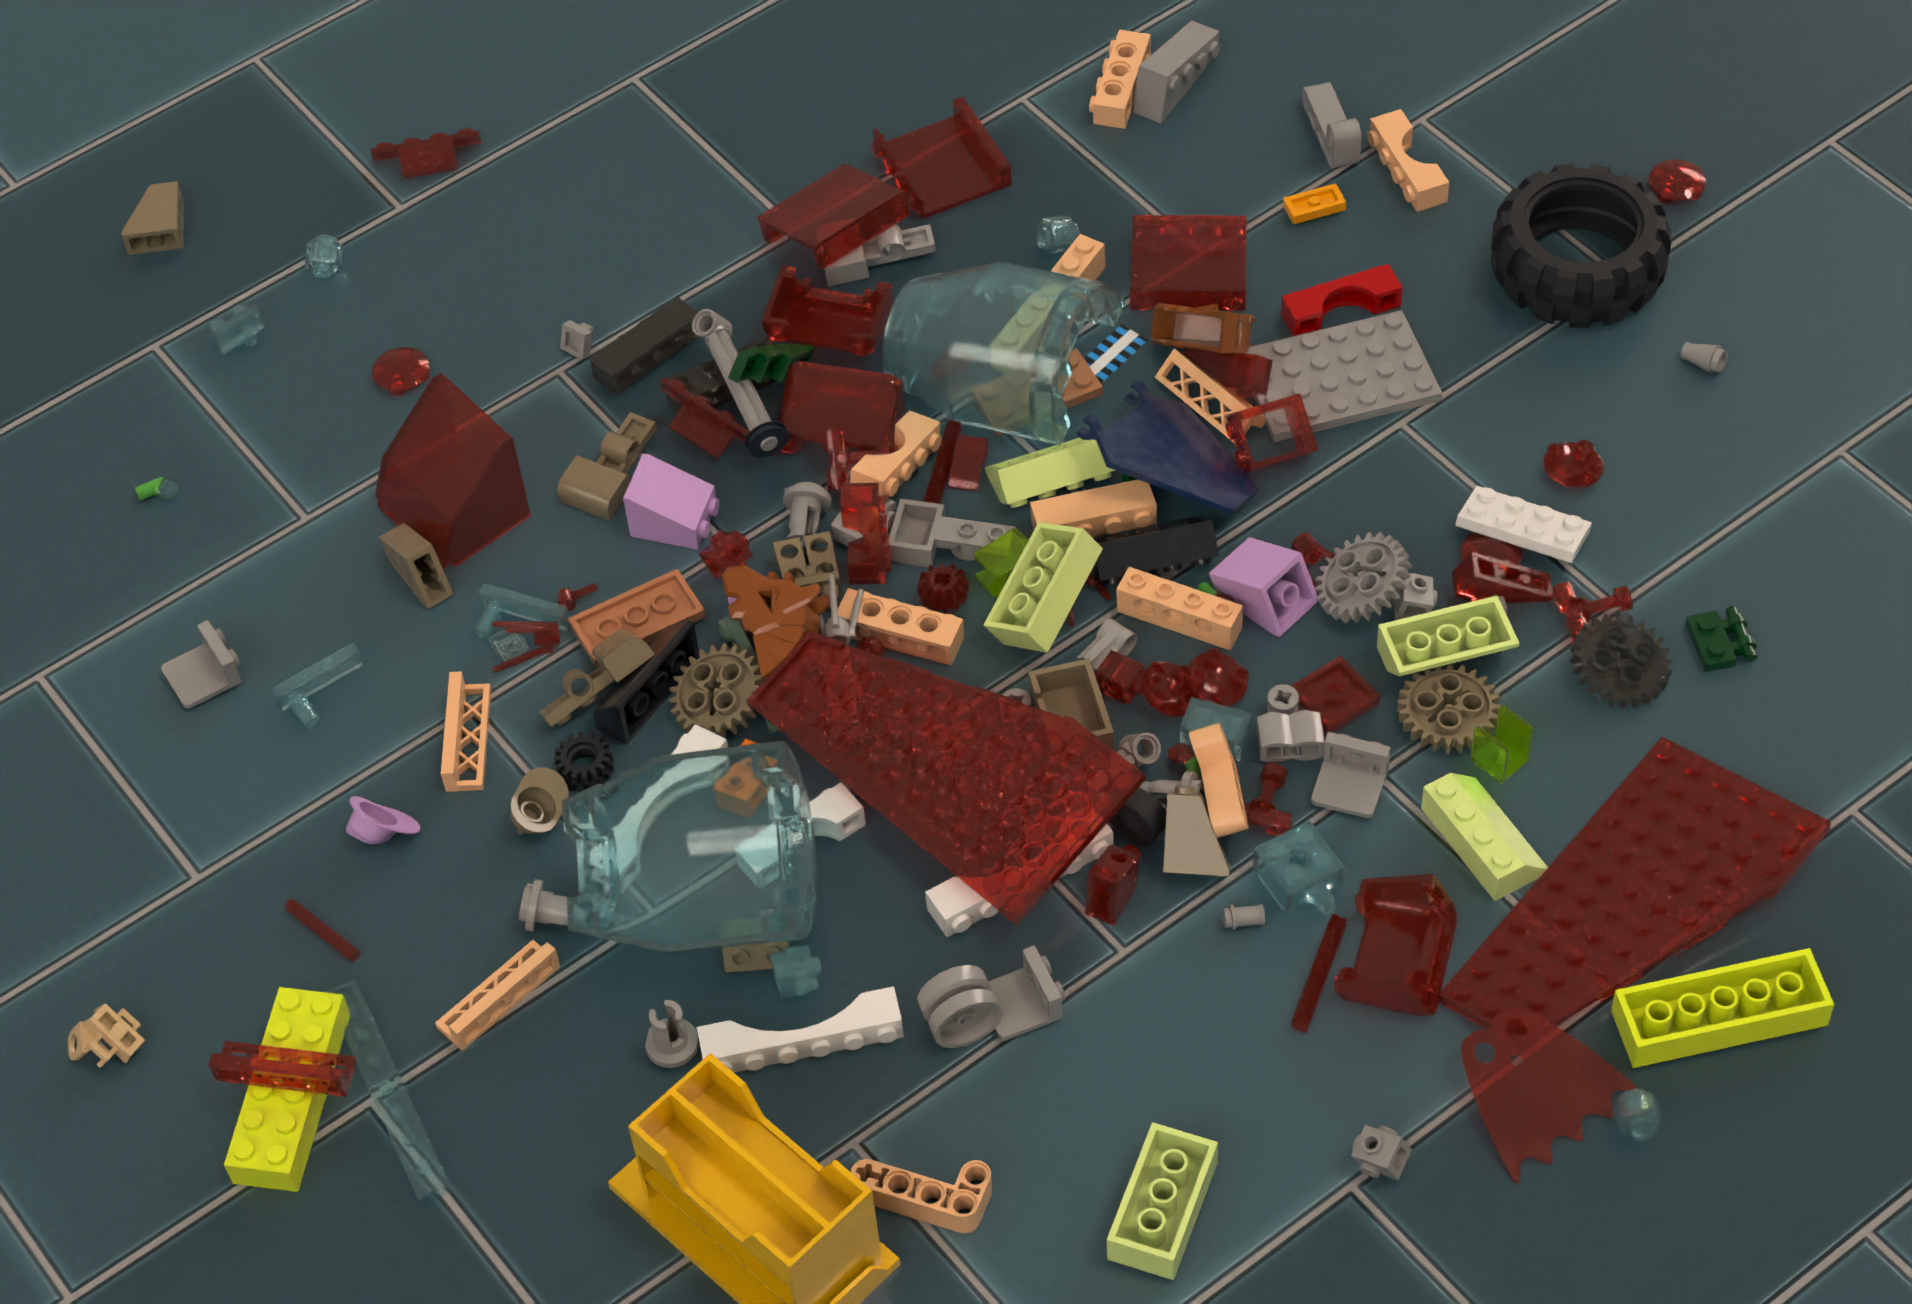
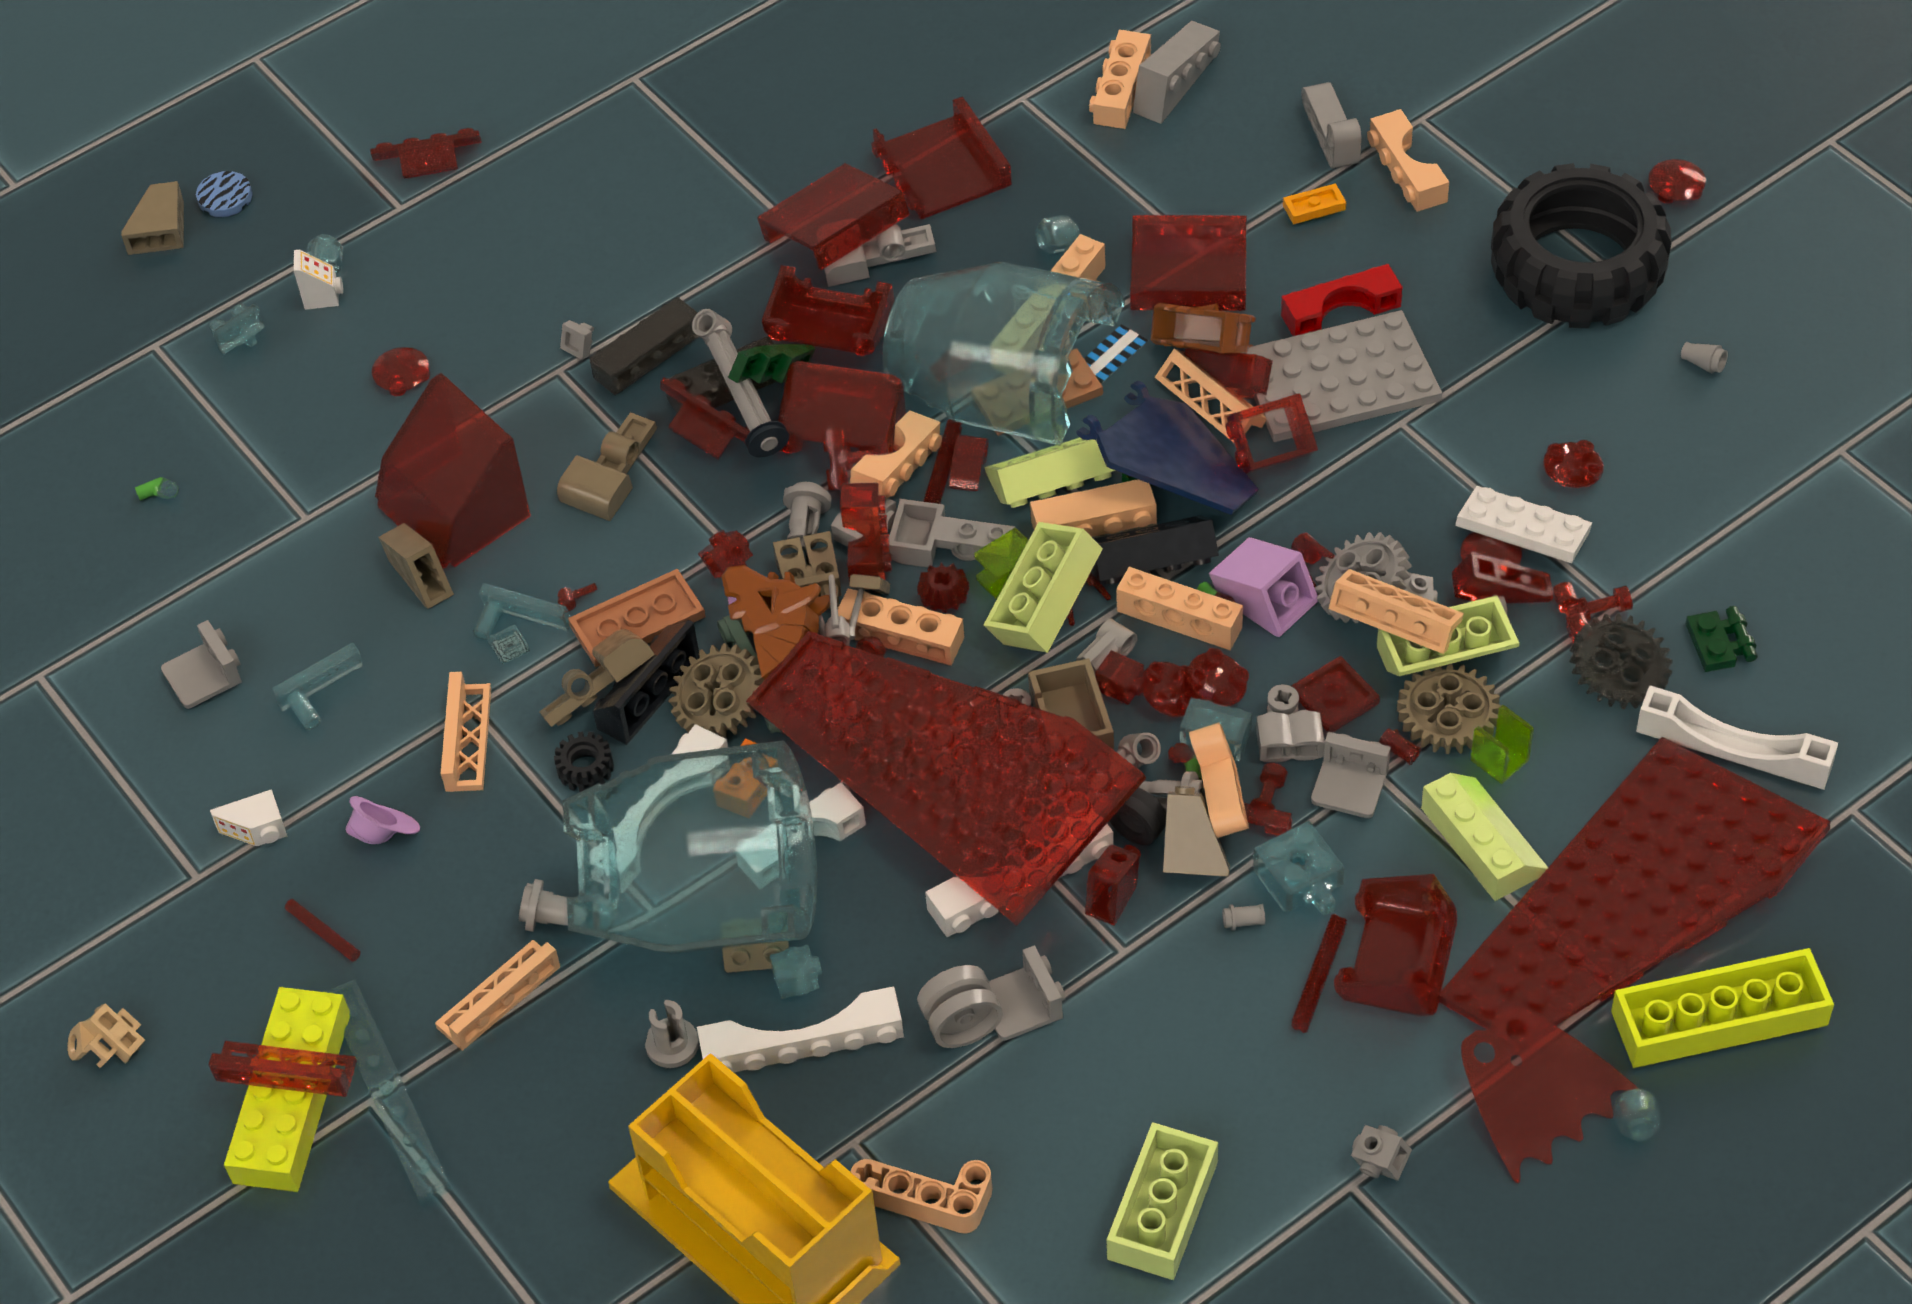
clear red plant [492,621,560,672] -> none
dark tan piece [510,768,569,835] -> none
lavender slope [623,453,720,550] -> none
none -> medium blue tile [196,171,253,217]
none -> white slope [210,789,287,846]
none -> white slope [294,250,343,310]
none -> dark tan tile [849,574,891,594]
none -> light nougat fence [1328,569,1464,654]
none -> clear red pin [1379,728,1422,765]
none -> white arch [1636,686,1838,790]

